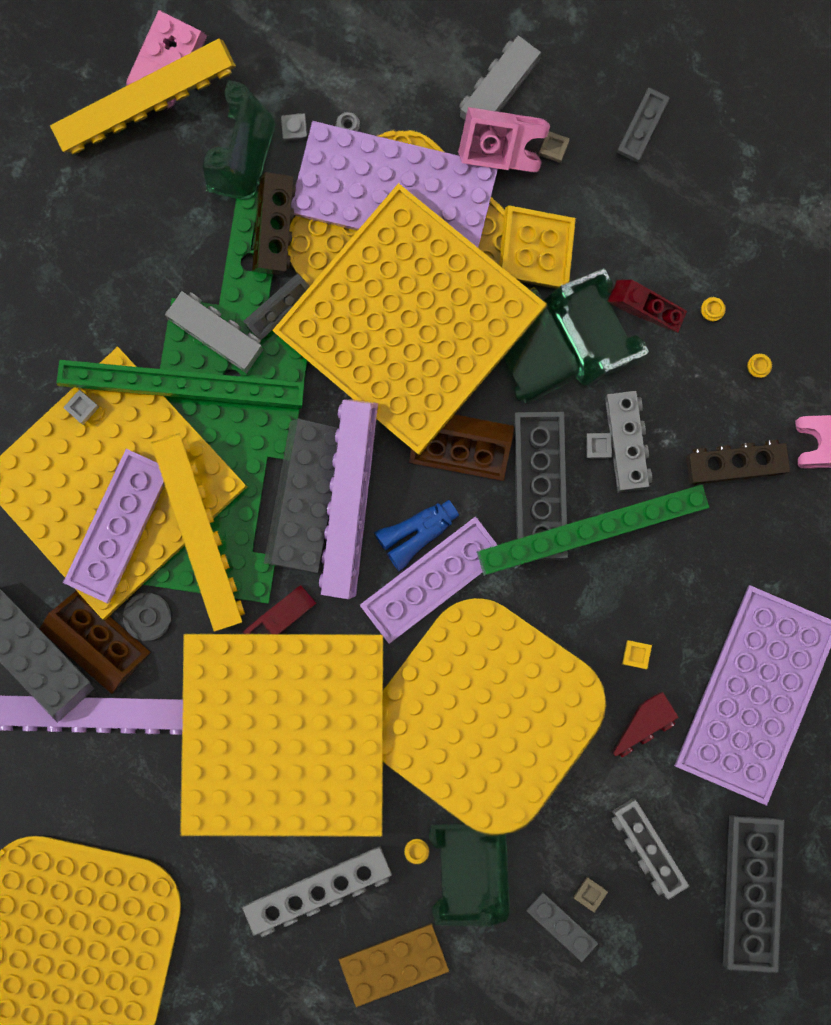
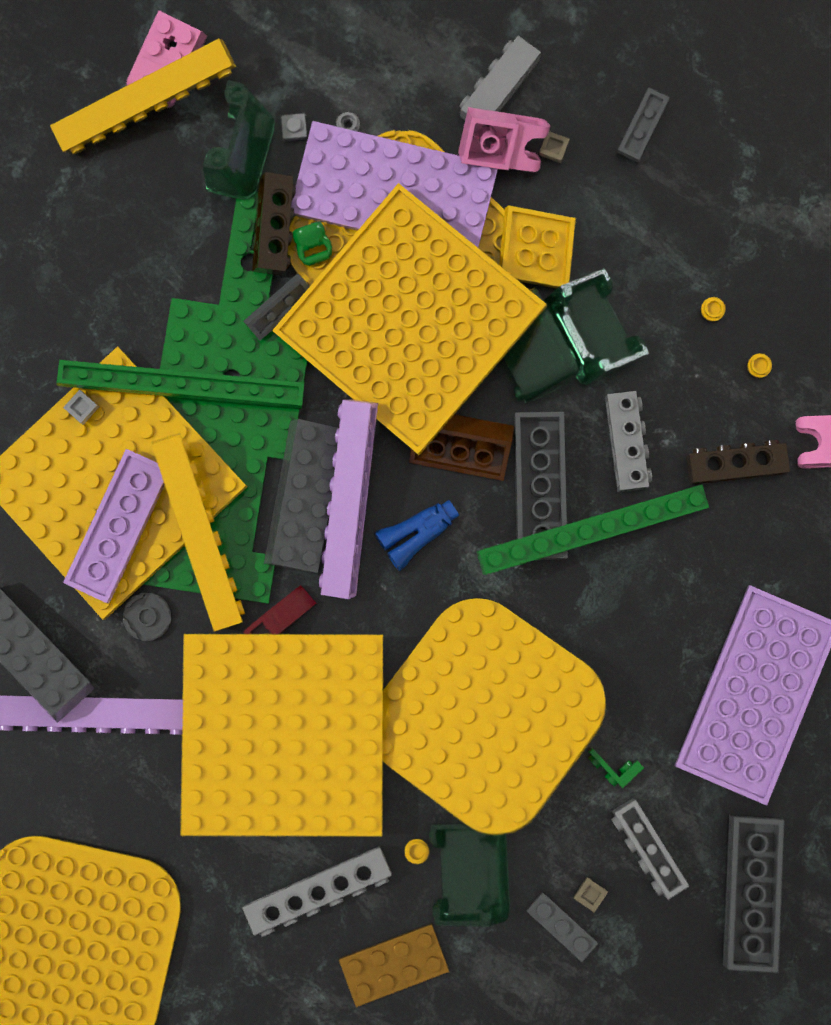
reddish brown slope [39,591,151,694] -> none
light grey brick [165,291,263,374] -> none
lavender plate [360,516,497,644] -> none
light grey plate [586,433,612,459] -> none
dark red slope [608,279,687,333] -> none
dark red slope [611,692,679,758] -> none
yellow plate [622,640,652,669] -> none
none -> green piece [292,221,332,266]
none -> green bracket [587,748,644,788]

